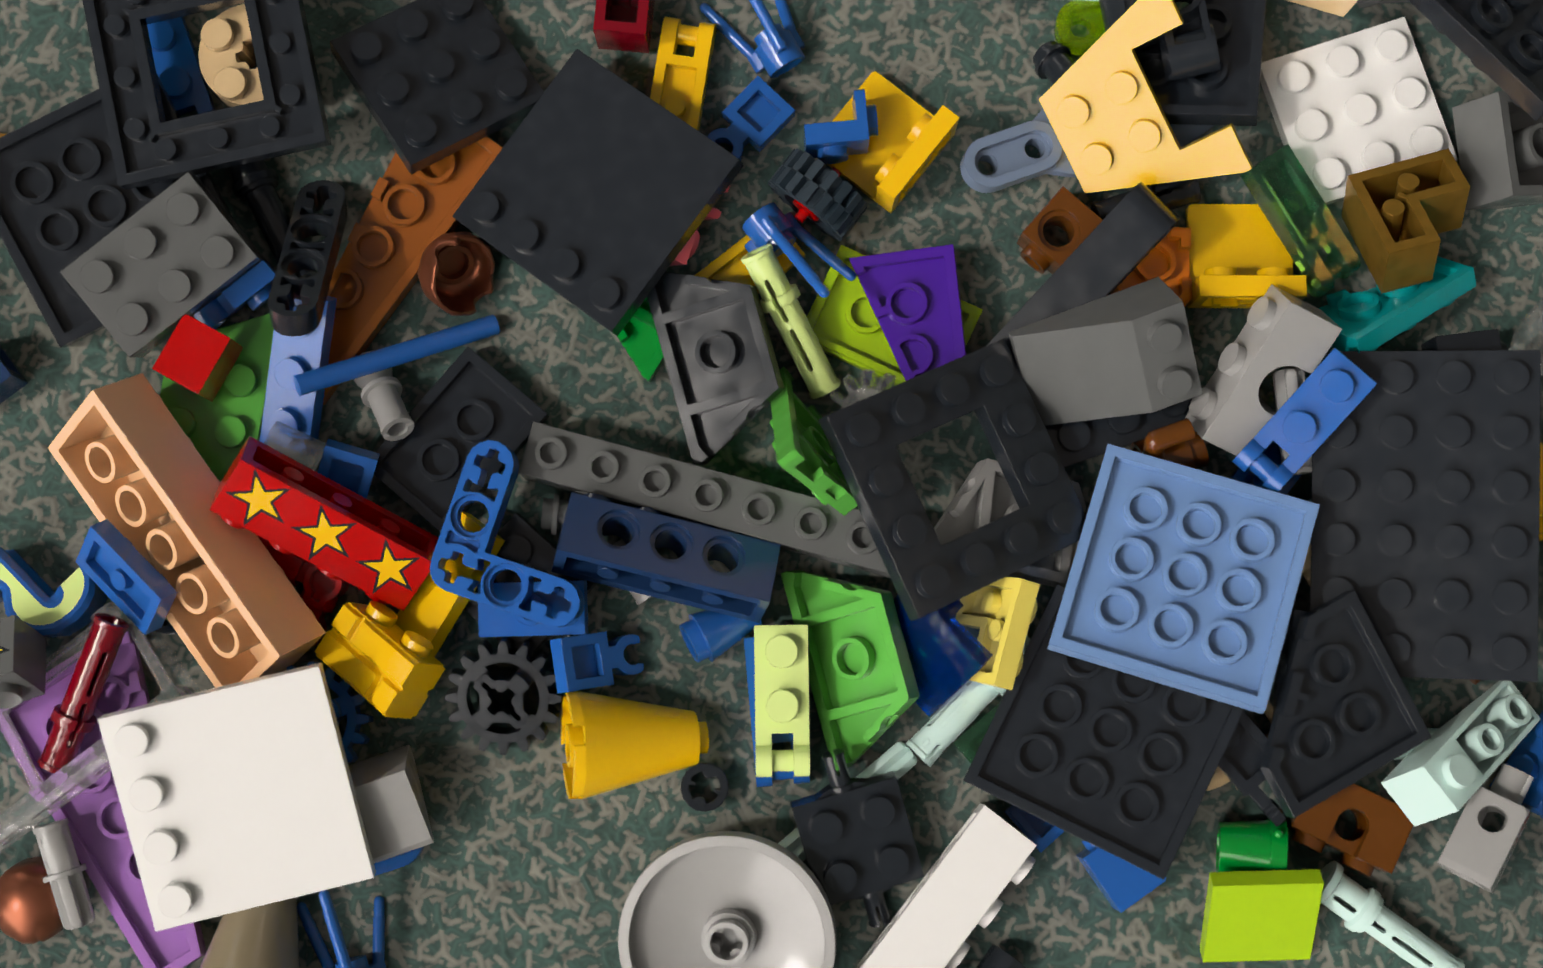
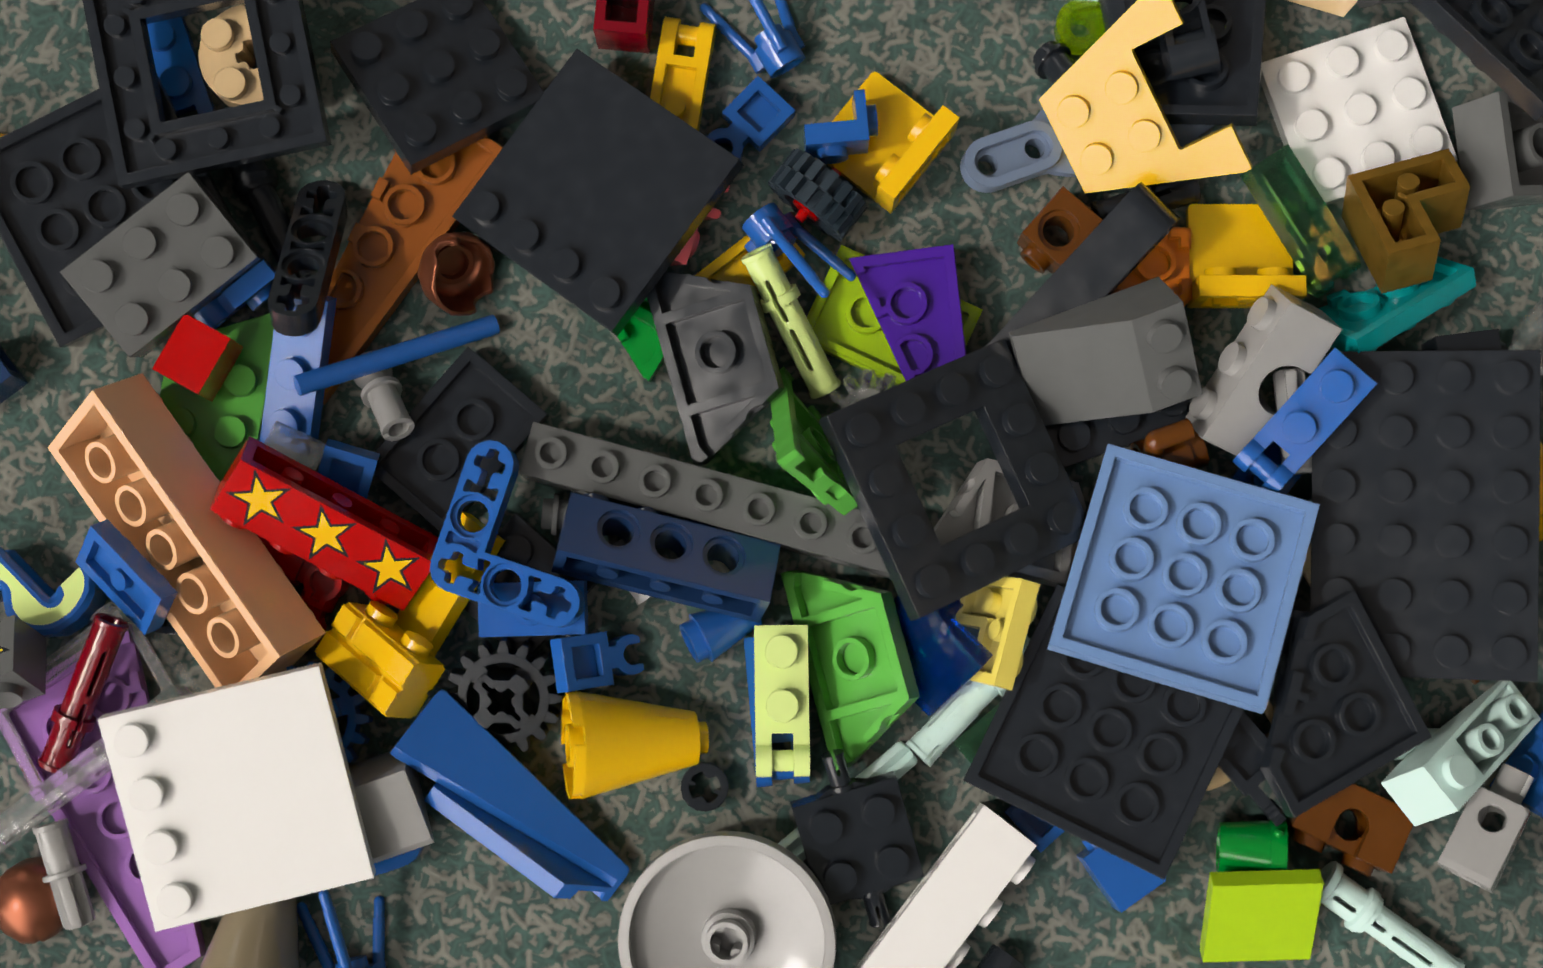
none -> blue wedge [390,690,630,901]

